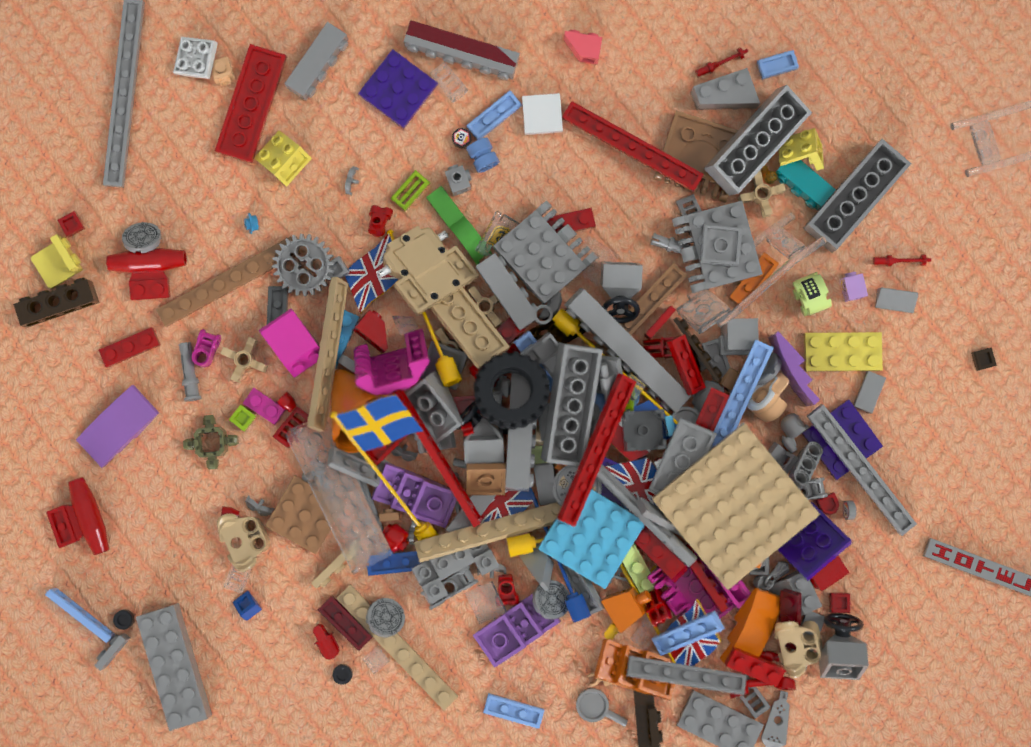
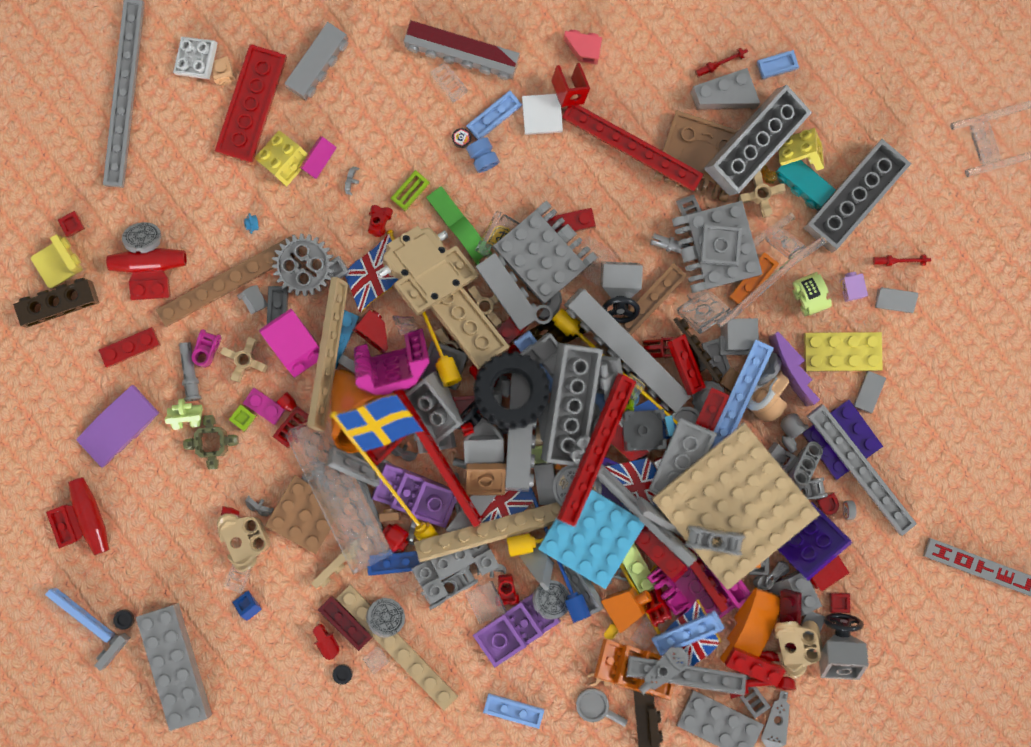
dark purple plate [358,49,438,129] -> none
light grey brick [445,165,472,197] -> none
red tile [644,306,676,340] -> none
dark brown tile [971,347,997,371] -> none
none -> yellowish green hips [165,399,203,430]
none -> light grey tile [237,285,268,315]
none -> dark pink tile [300,136,337,179]
none -> red piece [551,63,590,107]
none -> light grey piece [570,435,590,465]
none -> light grey piece [638,647,689,695]
none -> light grey piece [685,525,745,556]

